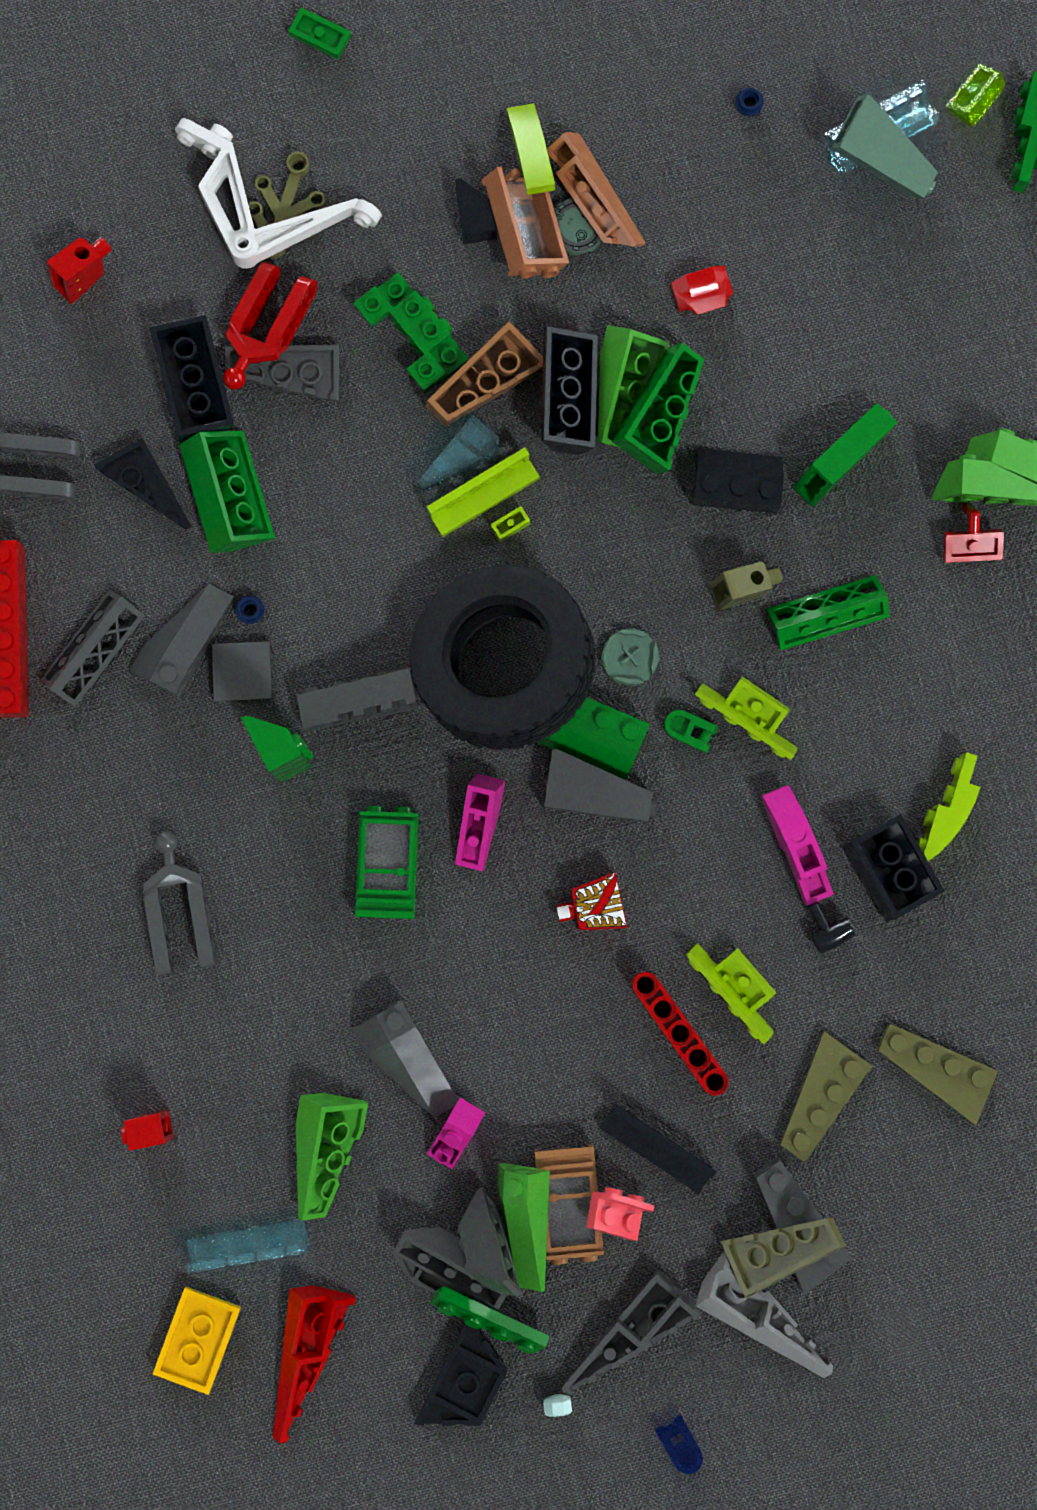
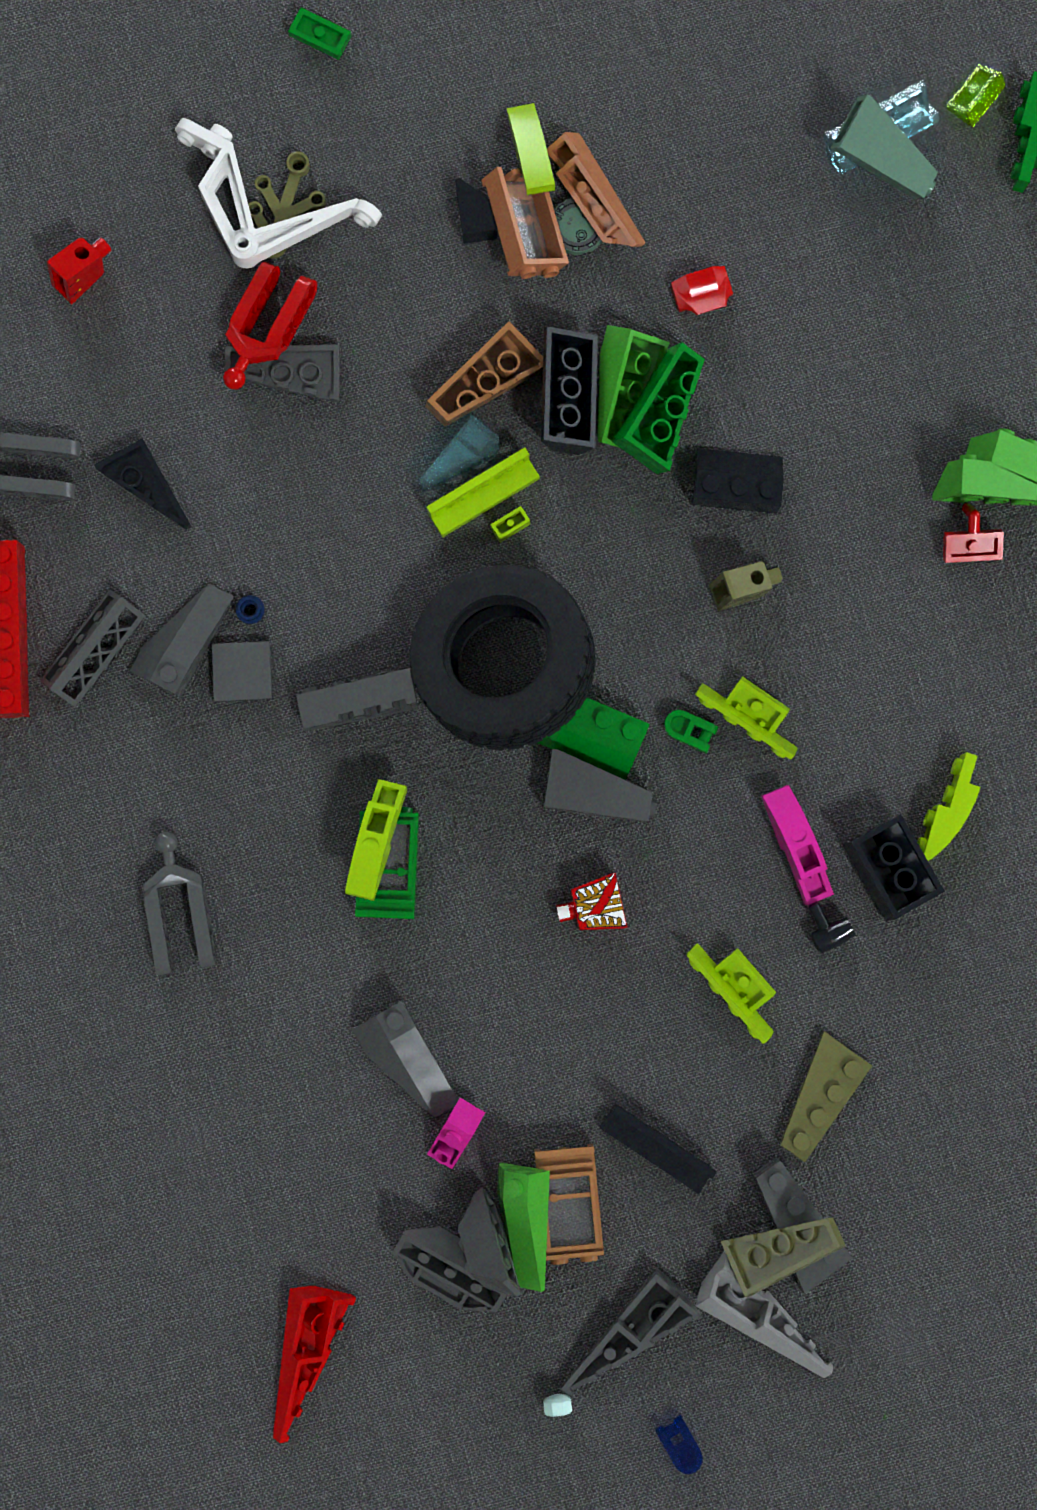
red brick [121,1109,174,1151] -> none
black slope [149,314,234,444] -> none
yellow plate [153,1286,241,1395] -> none
green slope [179,431,275,553] -> none
clear light blue fence [186,1219,310,1273] -> none
green slope [241,715,314,782] -> none
bright green wedge [296,1093,368,1221] -> none
green bracket [353,272,469,394] -> none
black wing [414,1323,508,1426] -> none
green plate [430,1286,549,1354] -> none
dark pink slope [455,774,505,872] -> none
coral bracket [586,1188,654,1241] -> none
sand green tile [601,628,659,686] -> none
red beam [631,972,729,1096] -> none
dark blue plate [735,88,764,117] -> none
green fence [767,575,890,651] -> none
green slope [793,403,898,508] -> none
olive wing [877,1023,998,1125] -> none
none -> lime slope [345,779,407,901]

